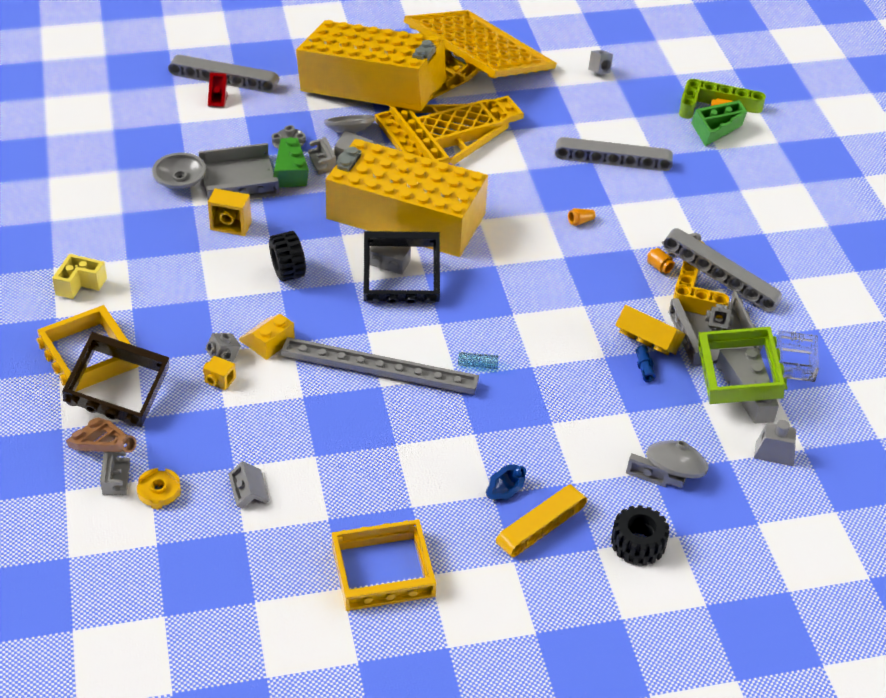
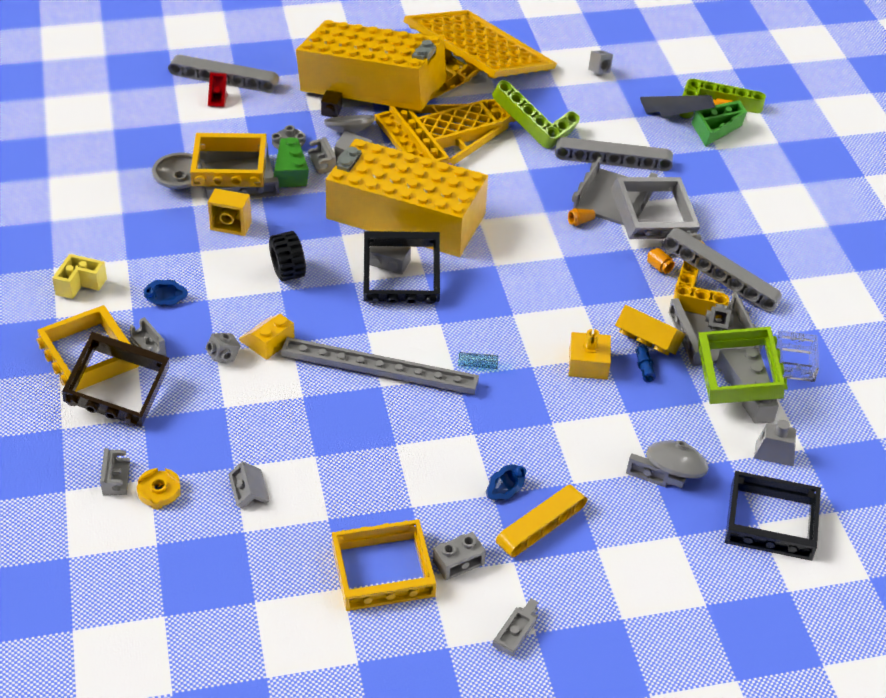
medium nougat plate [66,417,137,453] -> none
yellow brick [203,356,236,390] -> none
black tyre [611,505,670,566] -> none
none -> light grey hinge [129,317,166,356]
none -> blue arm [143,280,188,306]
none -> yellow window [190,133,267,187]
none -> dark brown brick [321,90,343,117]
none -> light grey brick [433,532,486,581]
none -> lime beam [492,80,580,148]
none -> light grey hinge [492,599,539,657]
none -> yellow brick [568,329,611,380]
none -> light grey panel [572,157,658,225]
none -> light grey window [611,177,700,239]
none -> dark grey wedge [640,95,716,117]
none -> black window [724,471,821,561]

